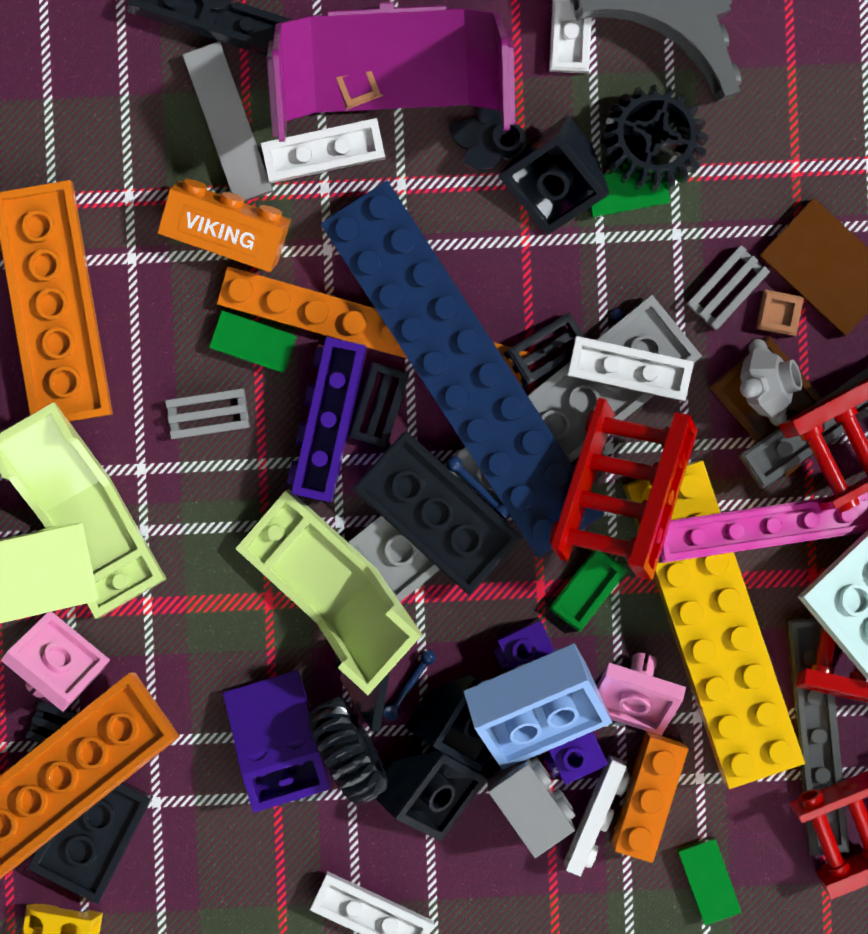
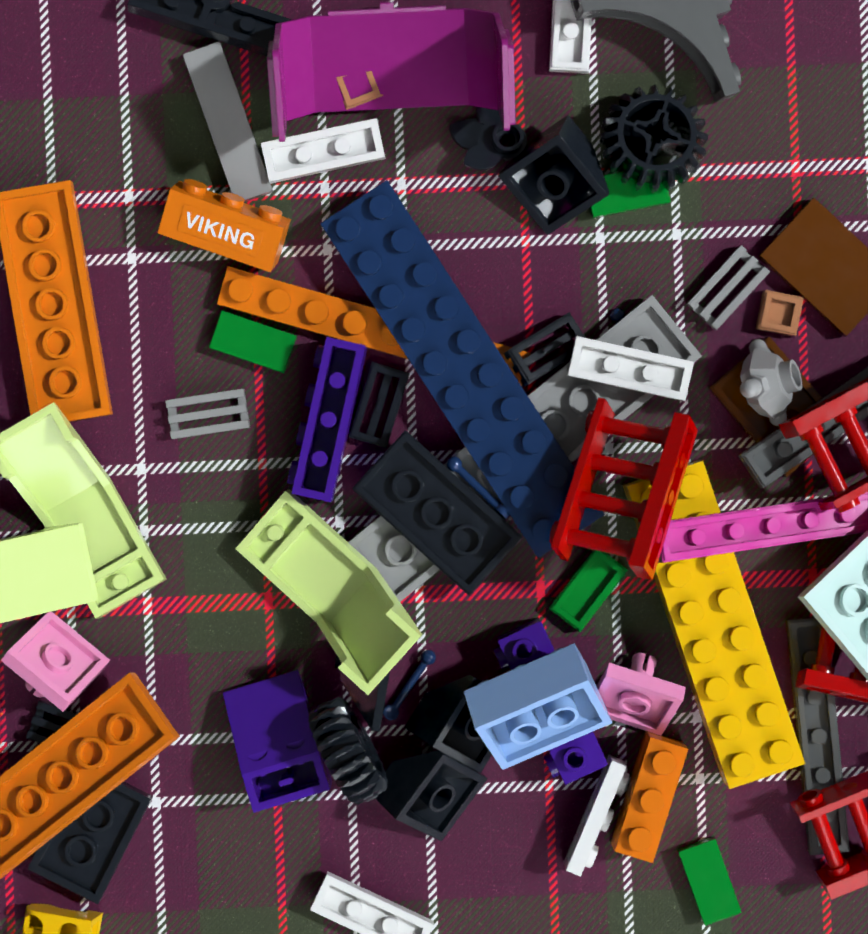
light grey piece [487,757,576,858] -> none

